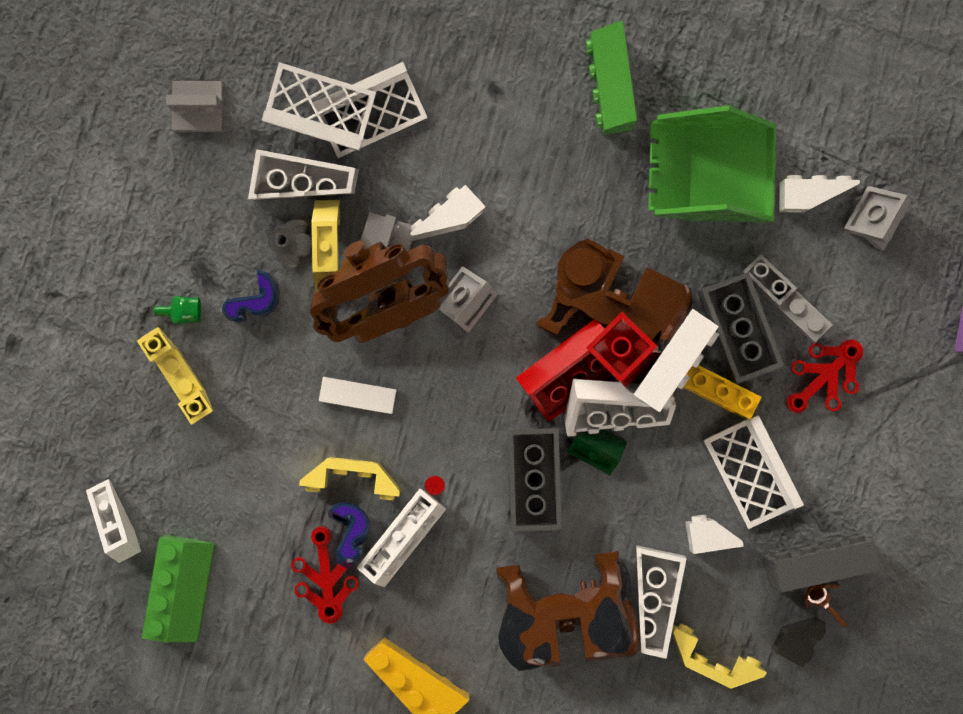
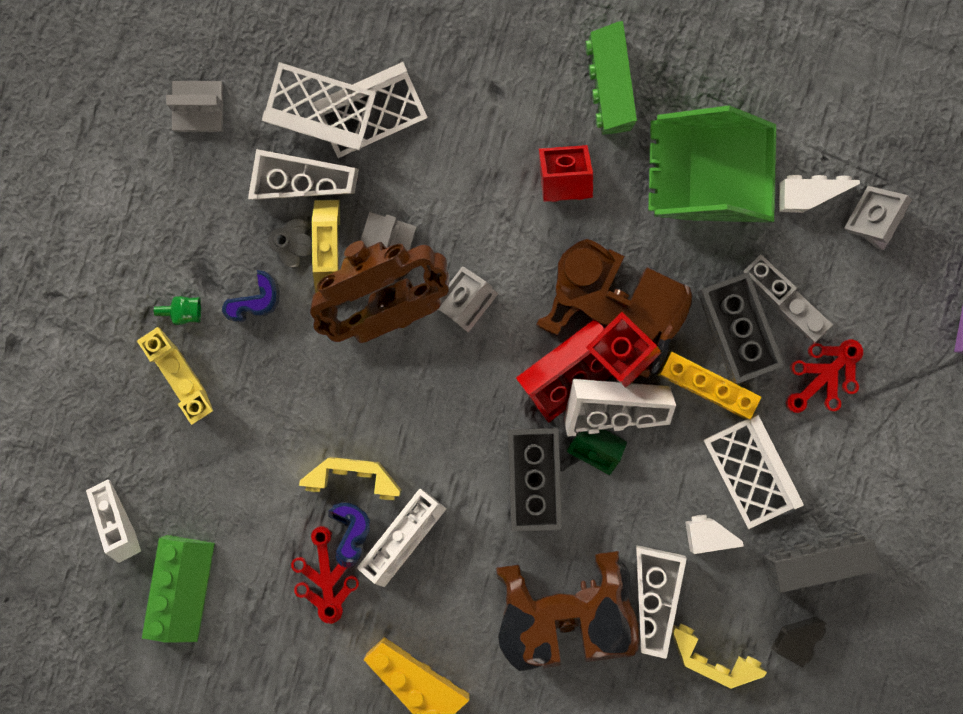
white tile [319,377,397,414] -> none
white slope [409,185,485,241] -> none
red sticker [425,475,445,495] -> none
white wedge [633,309,719,412] -> none
dark orange plant [803,583,847,628] -> none
none -> red slope [539,145,593,202]

